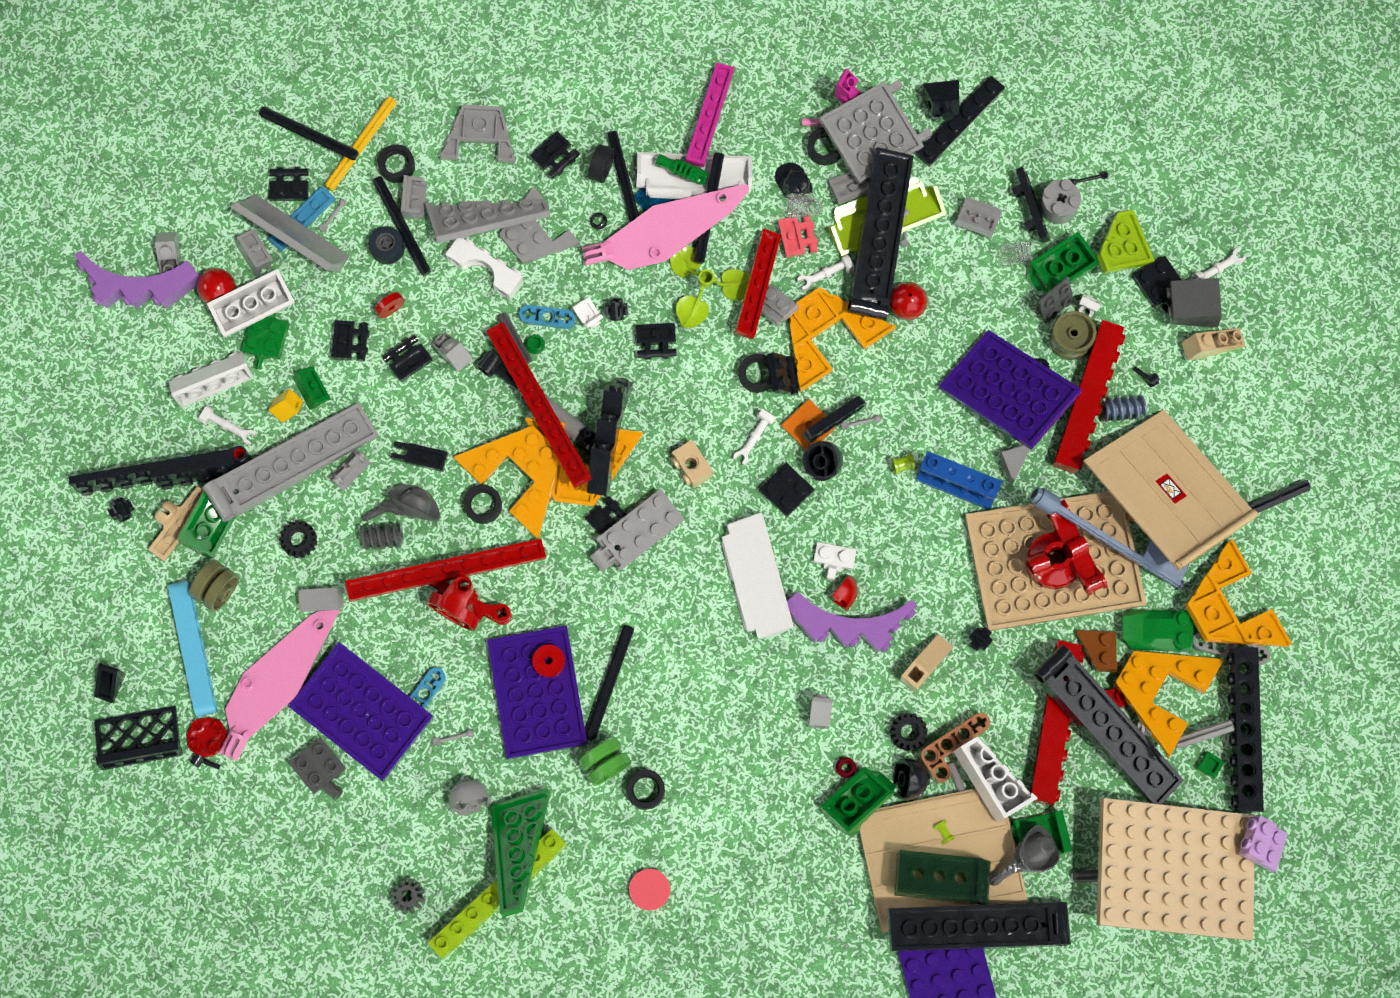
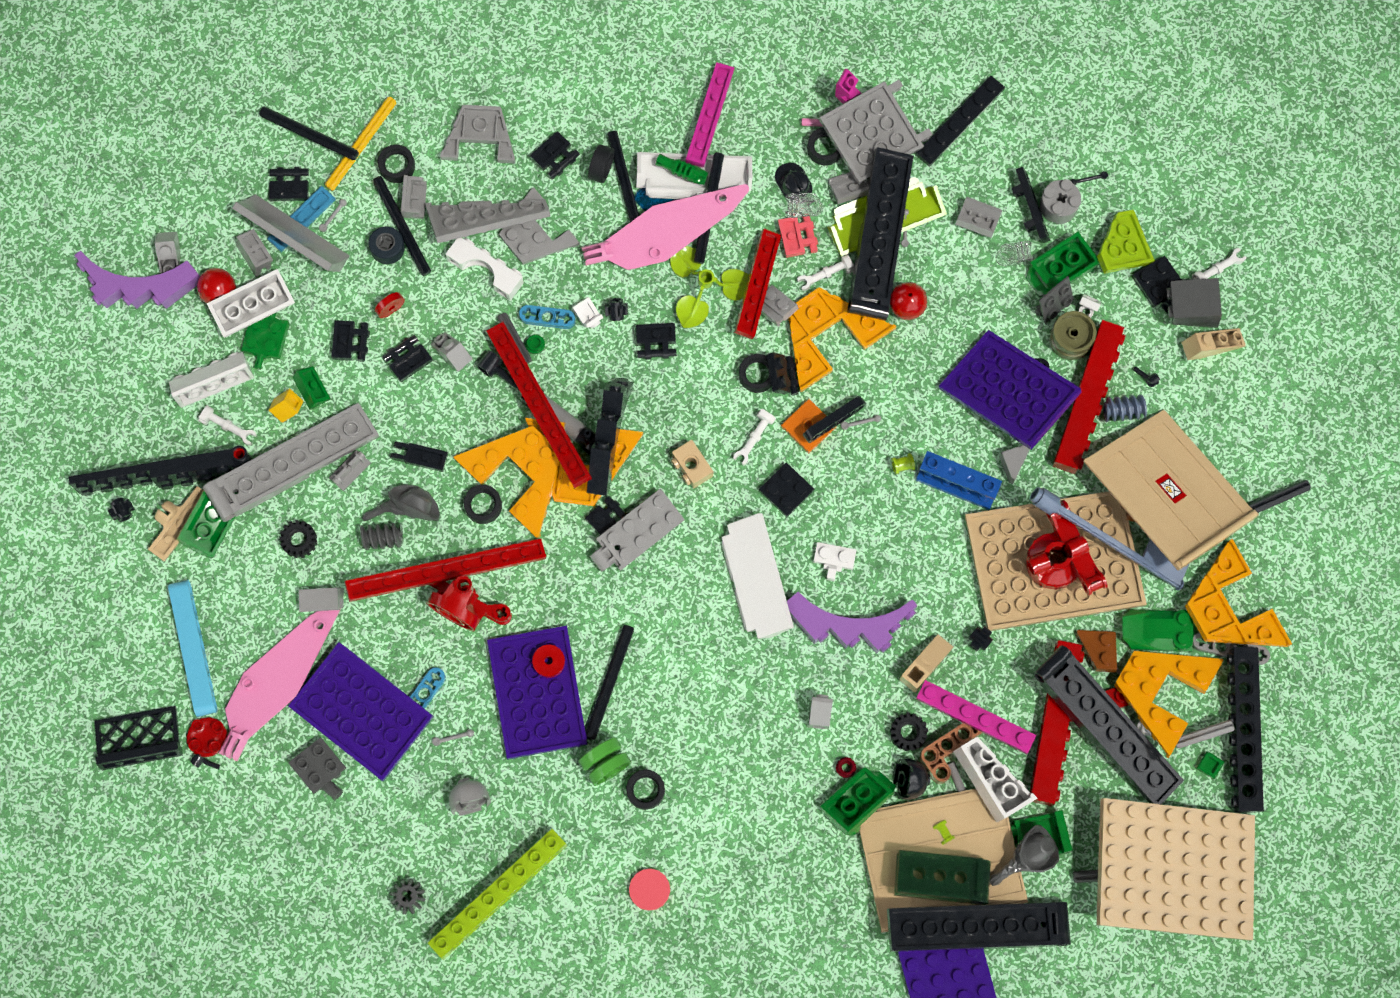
black slope [94,663,126,703] -> none
olive wheel [189,560,239,612] -> none
green wing [491,788,550,917] -> none
black piece [590,212,608,230] -> none
black cylinder [803,441,843,481] -> none
red brick [831,575,858,612] -> none
black torso [922,80,959,121] -> none
lavender plate [1239,815,1288,872] -> none
none -> dark pink plate [916,680,1036,755]

